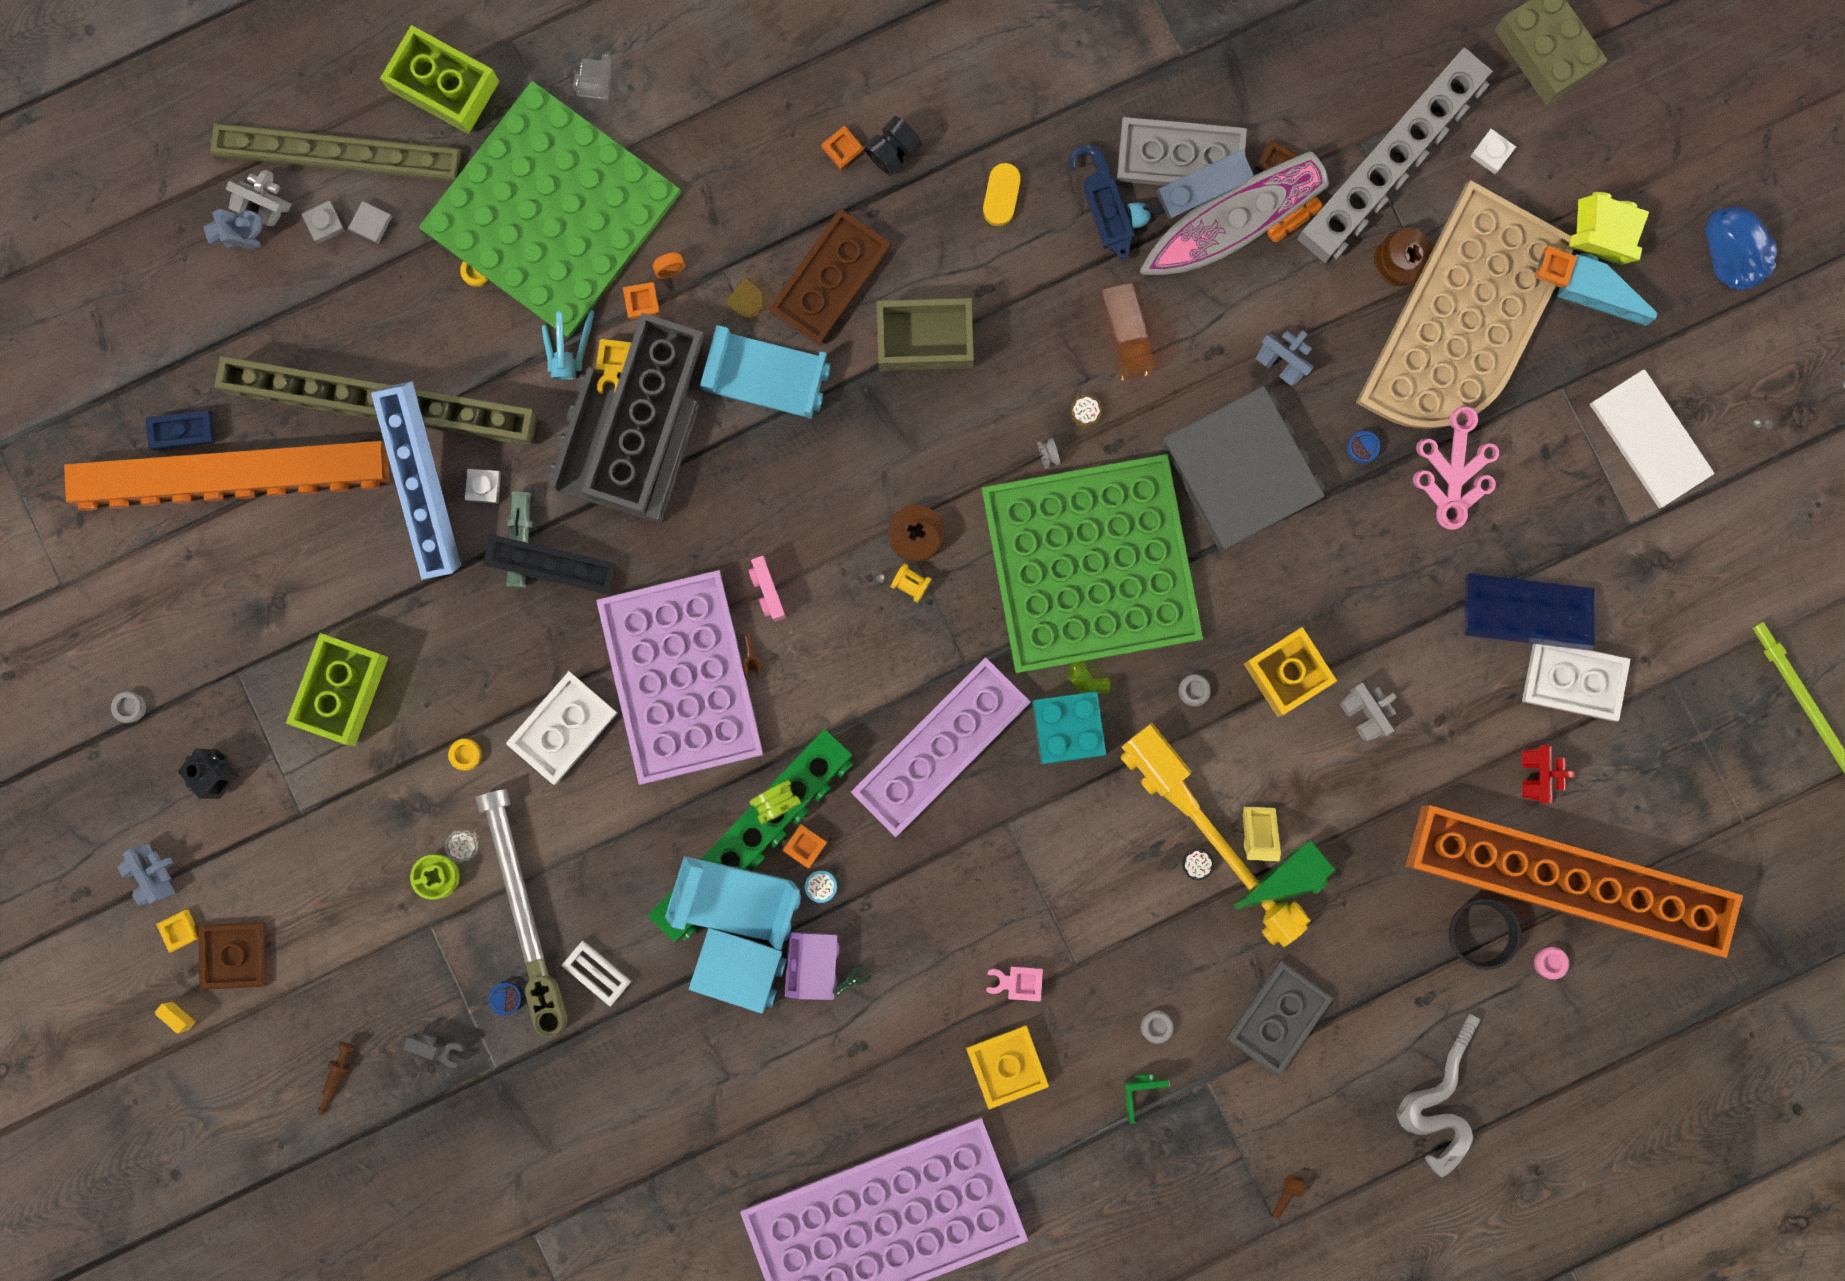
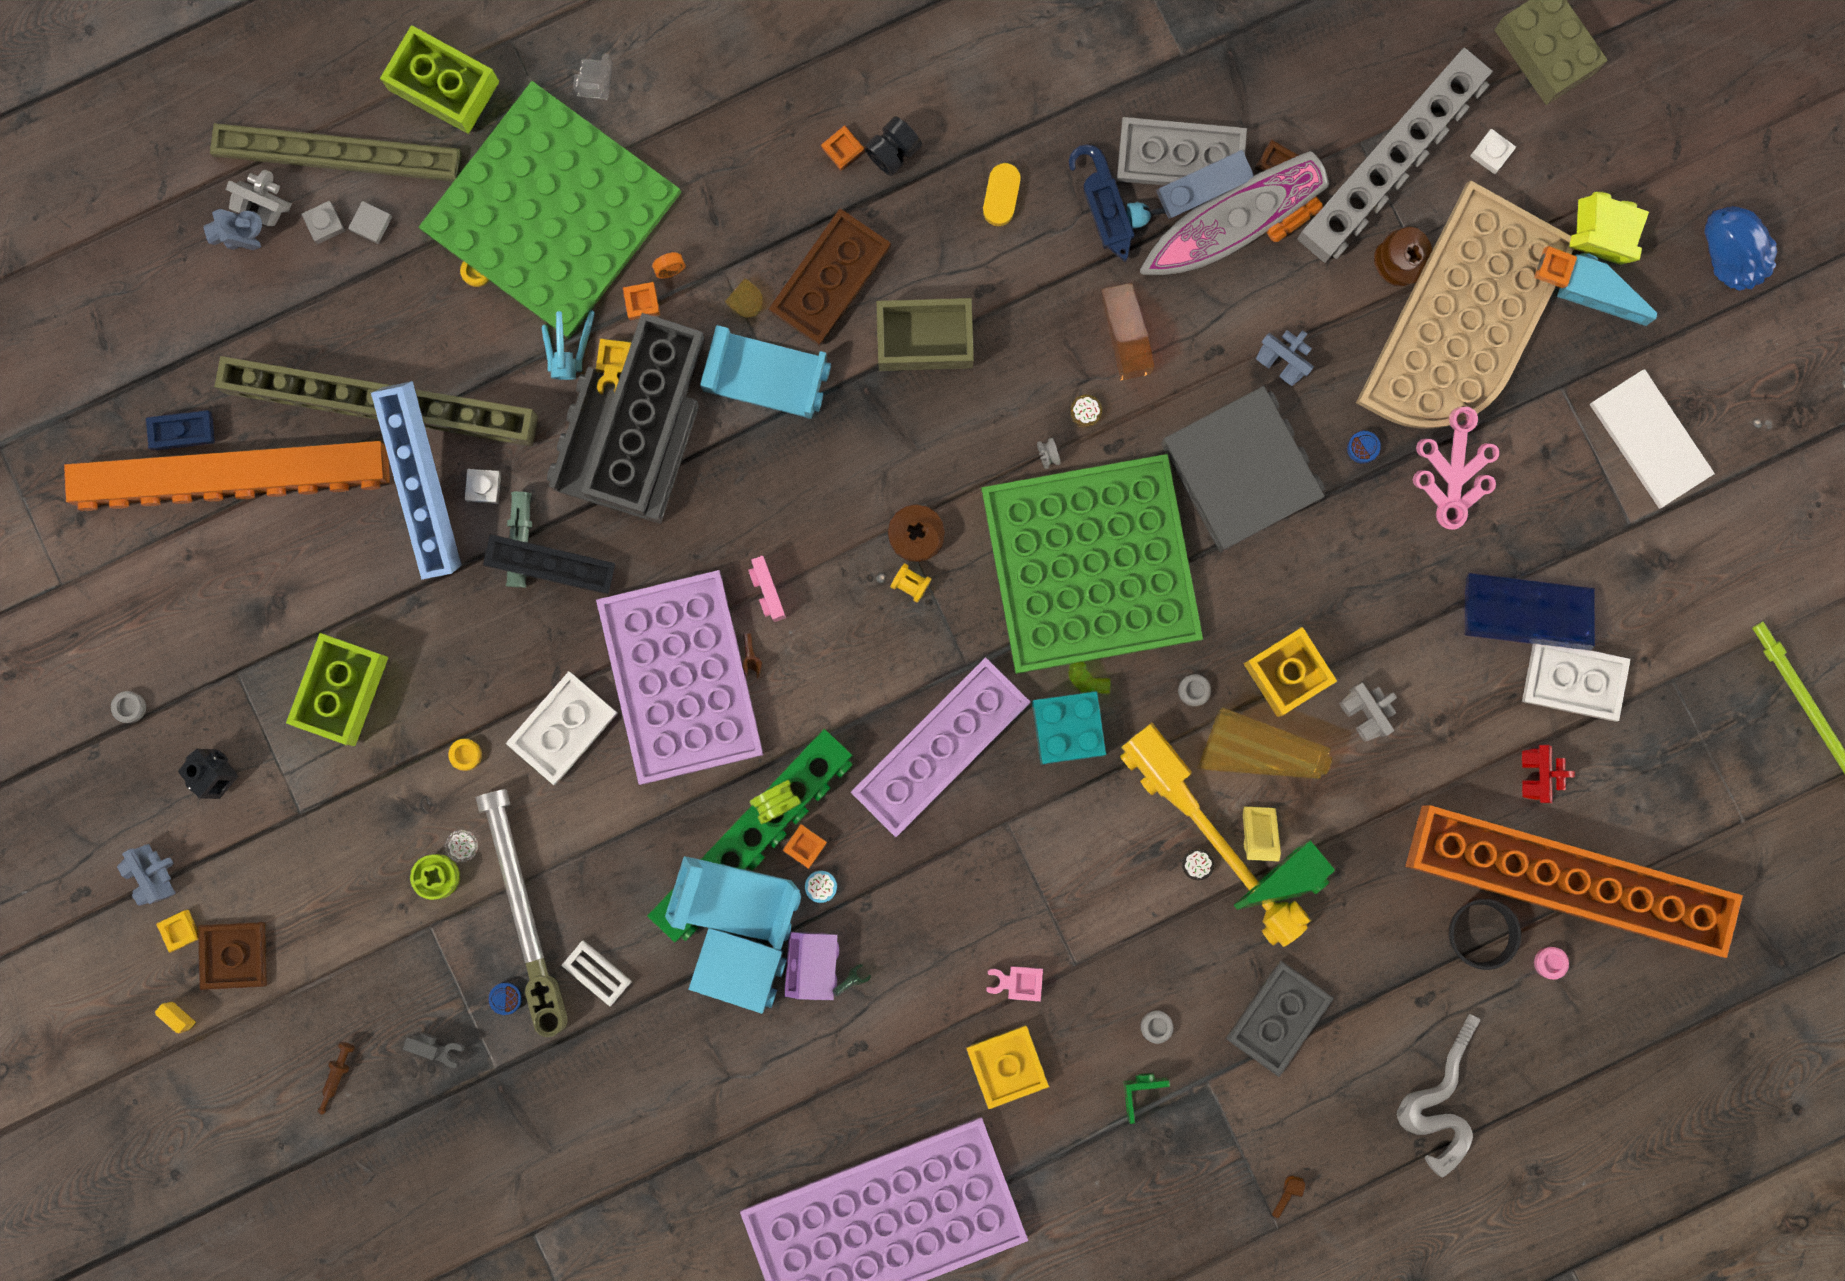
none -> clear yellow slope [1197,708,1332,779]

